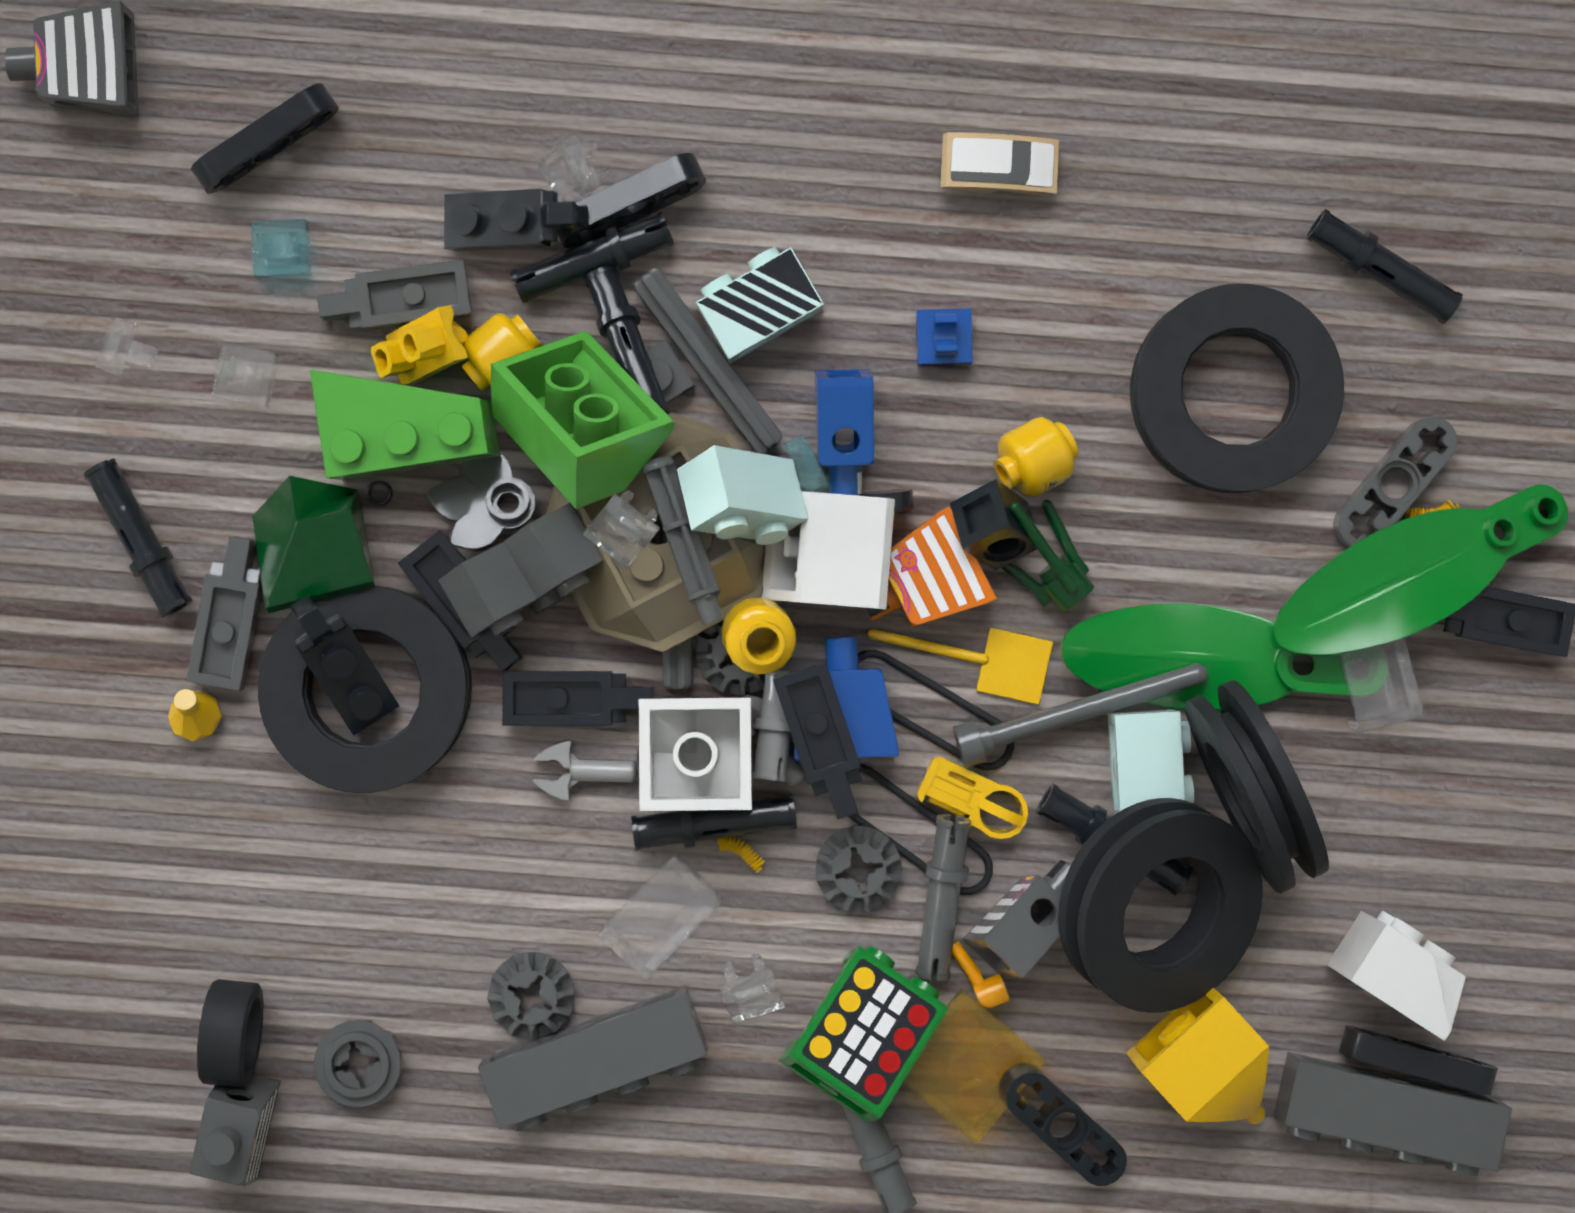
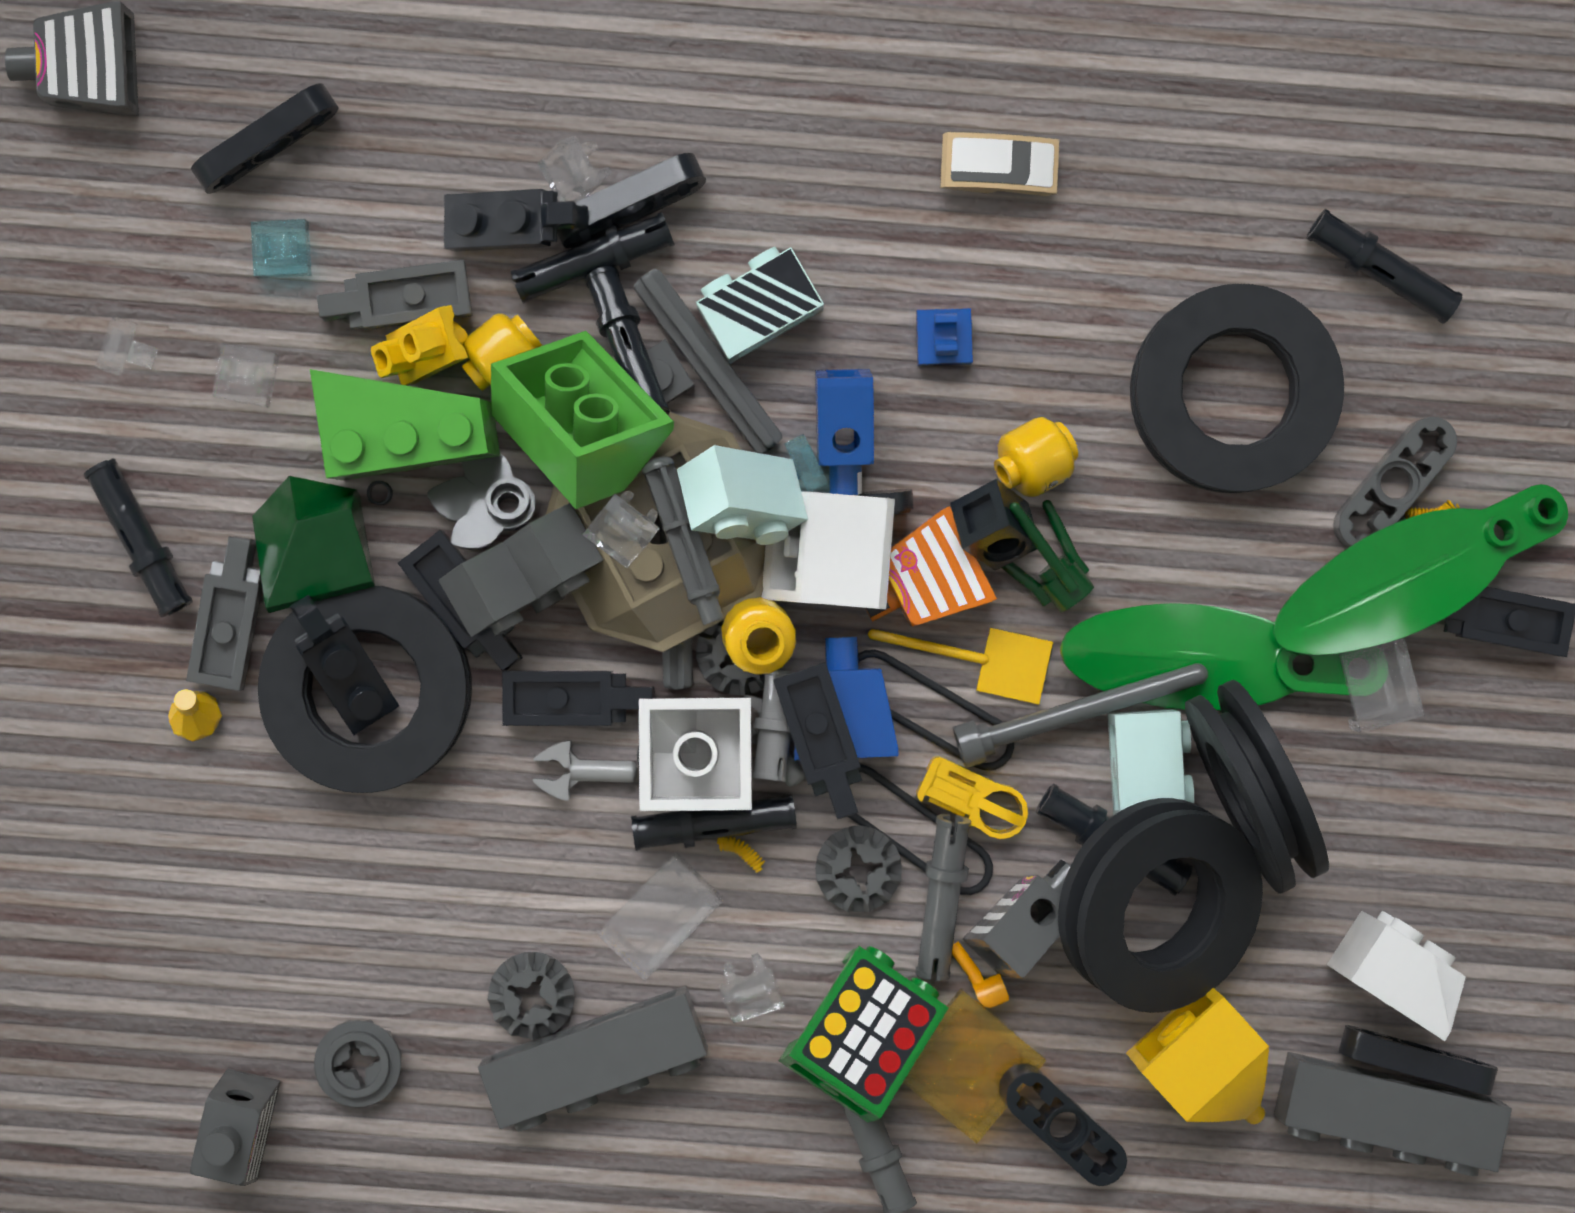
black tyre [197,979,264,1088] -> none

